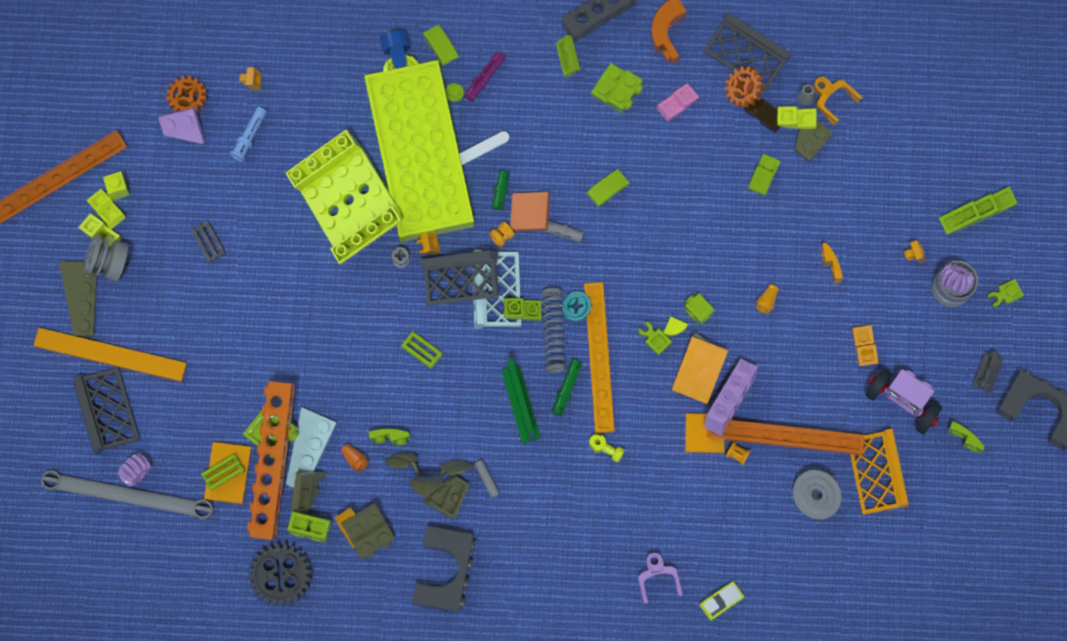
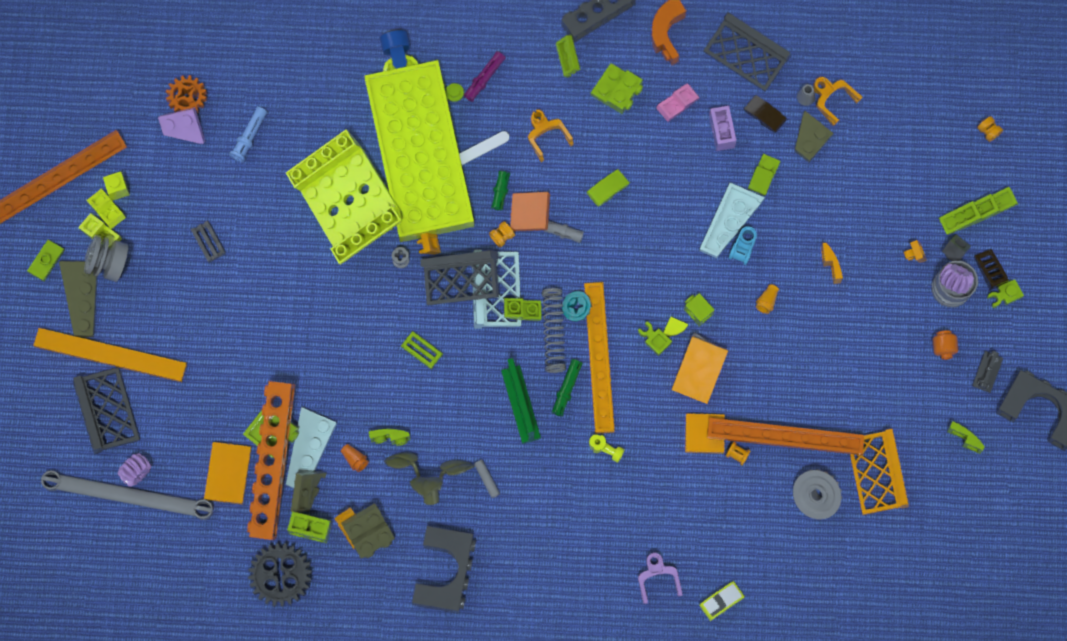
lime tile [201,454,245,491] -> none
light orange tile [239,67,262,91] -> none
lime slope [422,25,459,66] -> none
olive wing [424,476,470,520] -> none
lavender brick [704,359,758,436] -> none
orange gear [724,66,765,108] -> none
neon yellow slope [778,106,817,129] -> none
light orange slope [852,325,878,366] -> none
brick [865,368,942,435] -> none
none -> lime plate [27,240,65,282]
none -> light orange piece [528,110,574,162]
none -> light aqua wing [699,183,765,258]
none -> lavender brick [709,106,736,151]
none -> medium azure piece [729,227,757,265]
none -> orange head [932,331,959,360]
none -> flat silver plate [942,235,971,261]
none -> dark brown slope [974,249,1009,290]
none -> light orange wheel [977,116,1004,142]

